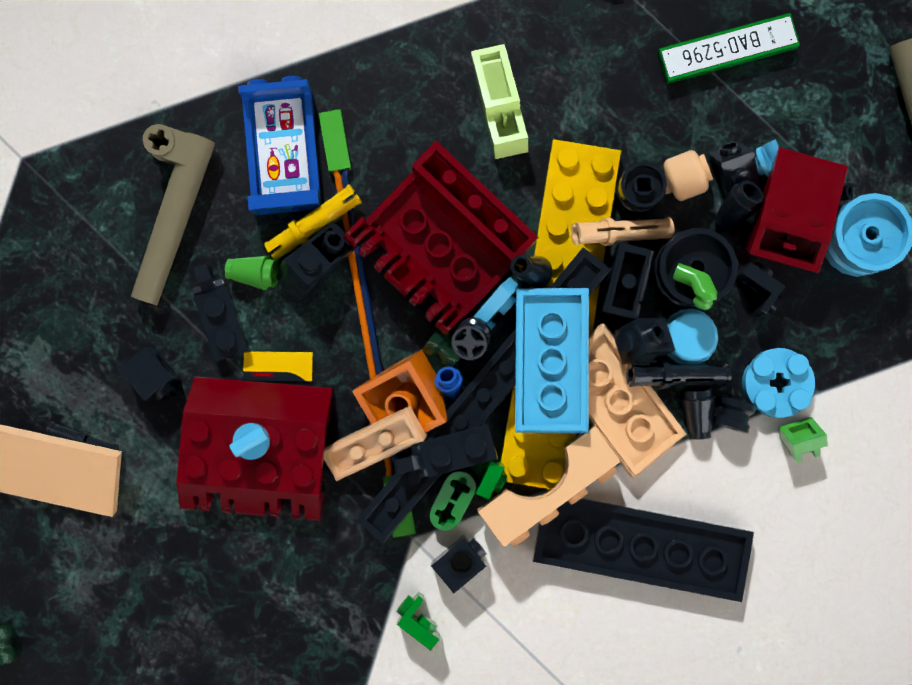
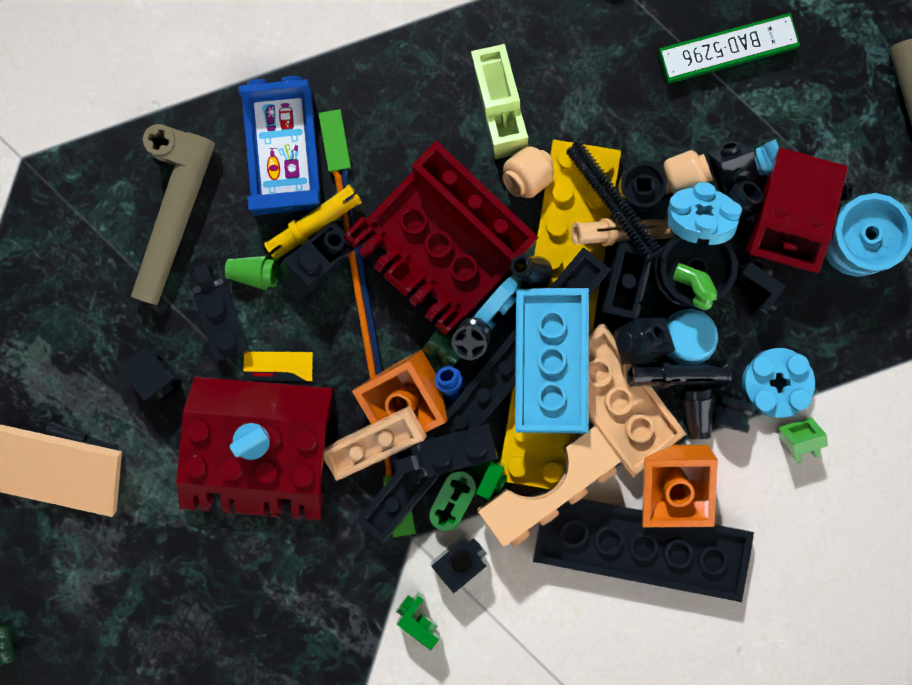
none -> light nougat head [502,146,554,198]
none -> black axle [566,140,663,262]
none -> orange slope [642,445,718,527]
none -> medium azure plate [667,182,742,245]

